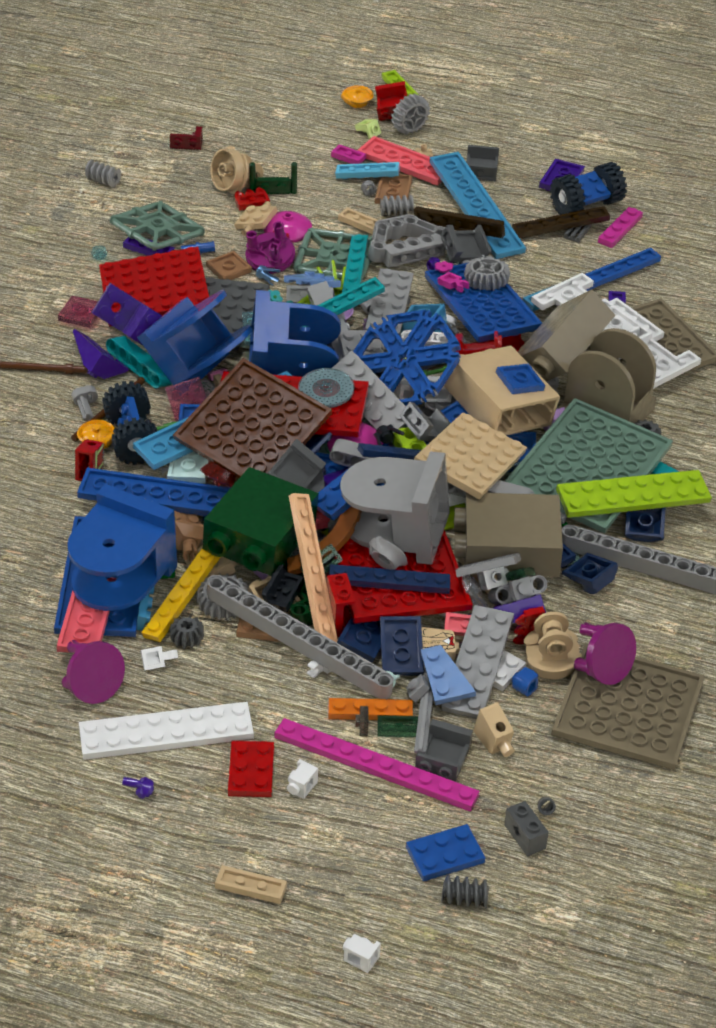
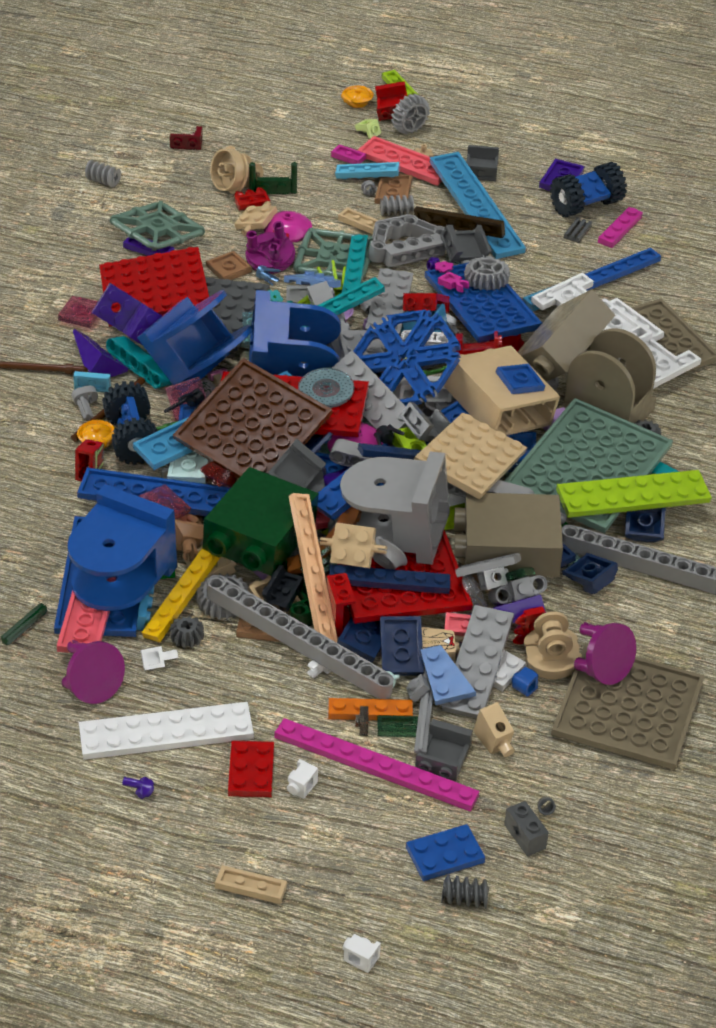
clear light blue plate [91,245,108,260] -> none
blue pin [181,241,215,255] -> none
dark brown plate [512,206,610,238] -> none
dark purple plate [608,291,626,304] -> none
none -> dark green axle [1,603,48,645]
none -> medium azure plate [73,371,111,392]
none -> clear pink plate [139,484,191,519]
none -> black plant [164,389,205,414]
none -> tan plate [320,523,387,568]
none -> red panel [403,293,450,314]

